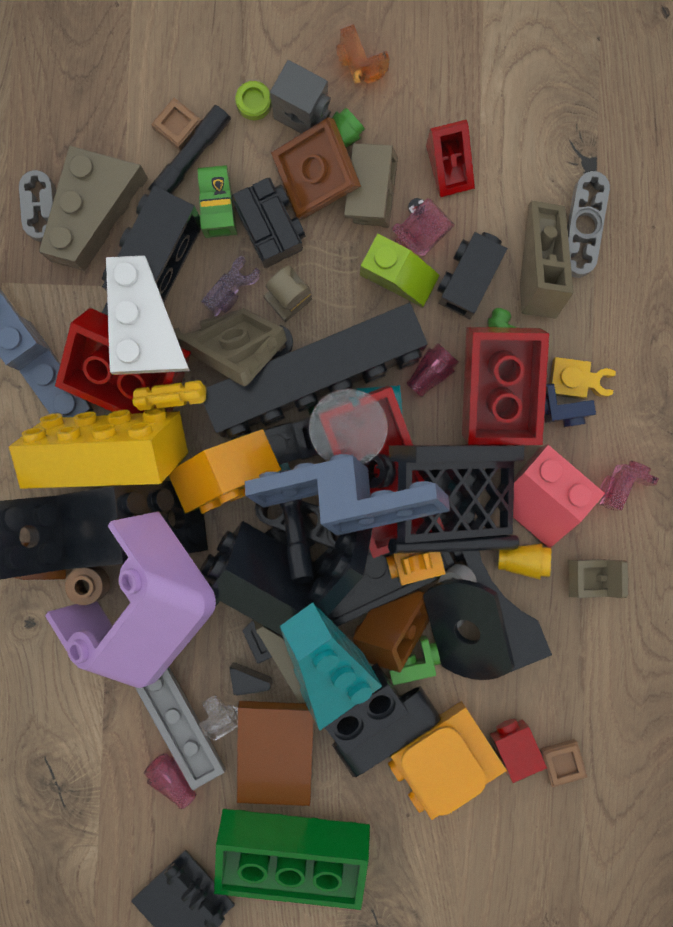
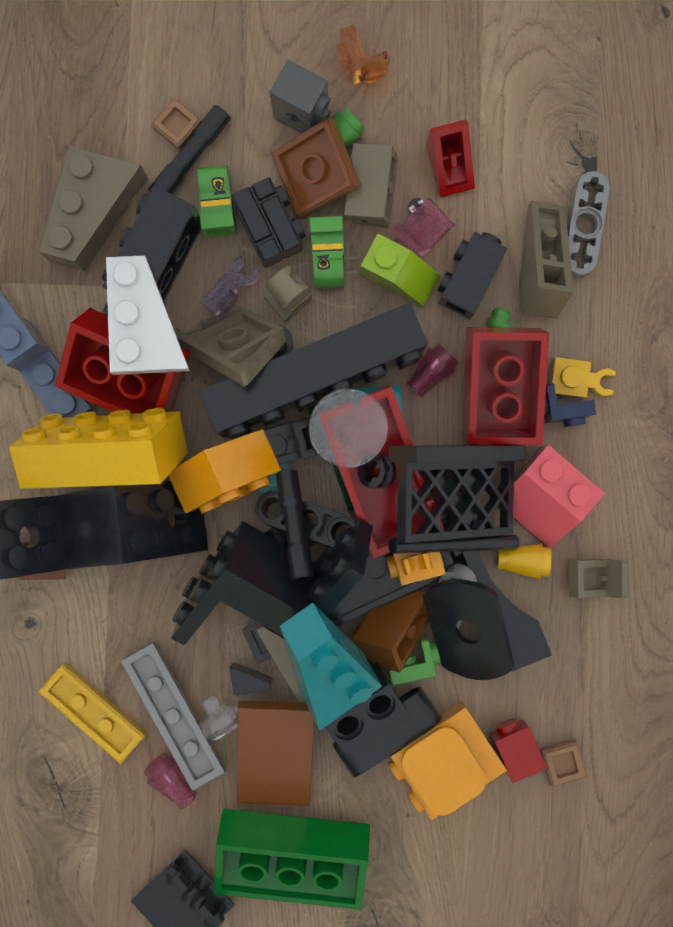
light grey beam [19,170,56,242] -> none
lavender windscreen [45,511,216,688] -> none
medium nougat brick [65,566,110,605] -> none
yellow axle [132,380,207,411] -> none
lime tile [235,81,272,121] -> none
sand blue bracket [245,454,450,535] -> none
clear pink bracket [599,461,659,511] -> none
none -> yellow tile [38,662,147,764]
none -> bright green leg [309,216,344,289]

